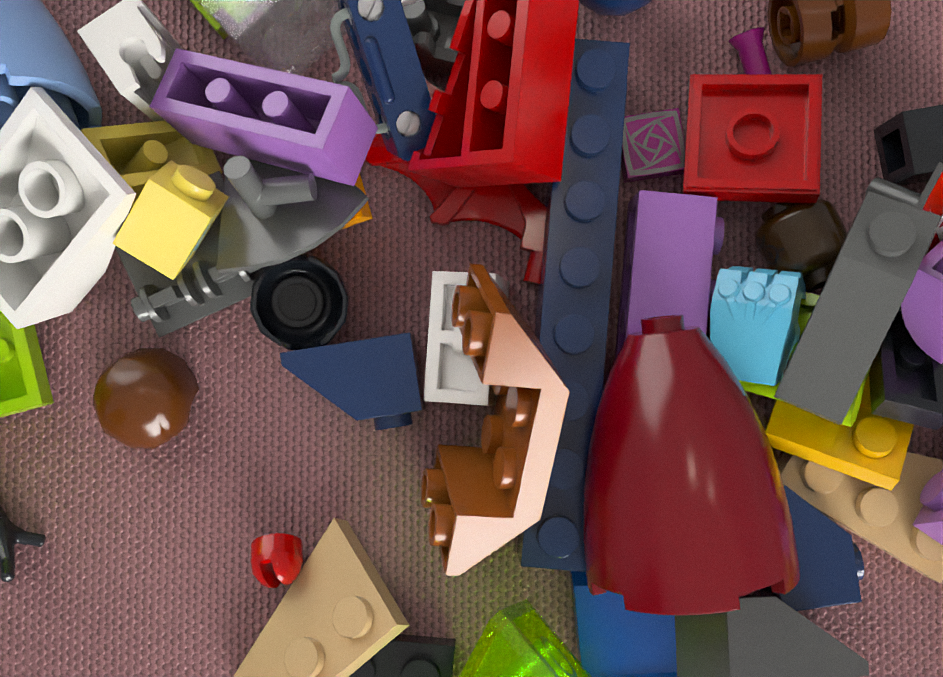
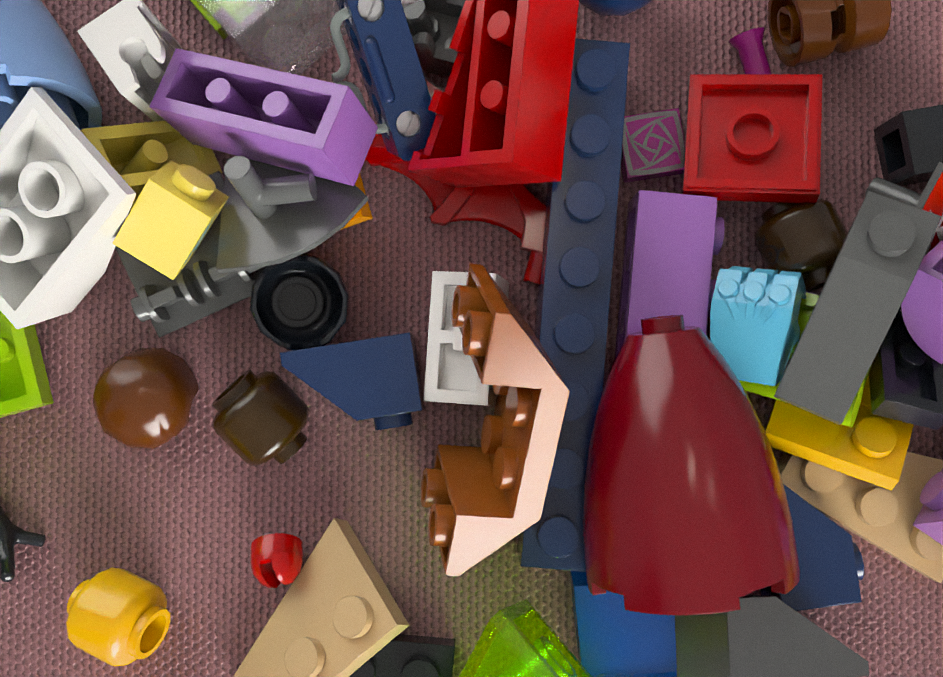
none -> yellow head [66,567,170,666]
none -> dark brown head [212,369,309,466]

